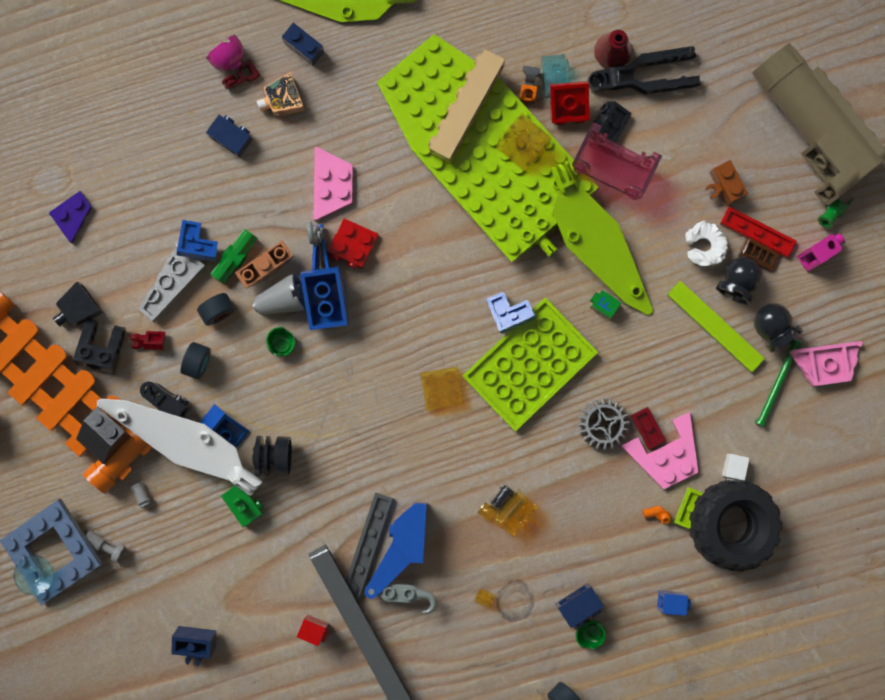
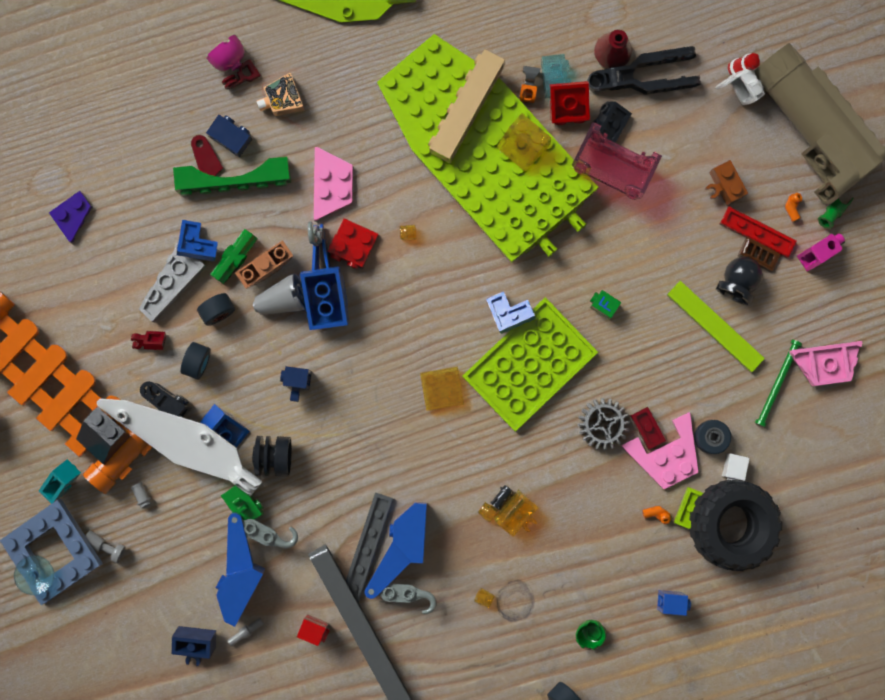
black torso [53,281,103,327] -> none
black brick [73,319,126,375] -> none
green hair [266,327,296,358] -> none
dark blue brick [282,22,325,66] -> none
lime wing [550,160,653,315] -> none
dark blue brick [555,583,604,628] -> none
white piece [685,220,728,266] -> none
black tile [754,303,803,353] -> none
none -> teal brick [39,459,81,504]
none -> green arch [173,157,291,196]
none -> dark red piece [191,135,223,176]
none -> blue slope [215,512,298,627]
none -> light grey bar [227,618,264,647]
none -> dark blue brick [280,366,312,402]
none -> clear yellow hose [400,225,416,240]
none -> black wheel [695,420,731,454]
none -> white piece [715,53,765,105]
none -> orange arm [785,193,802,222]

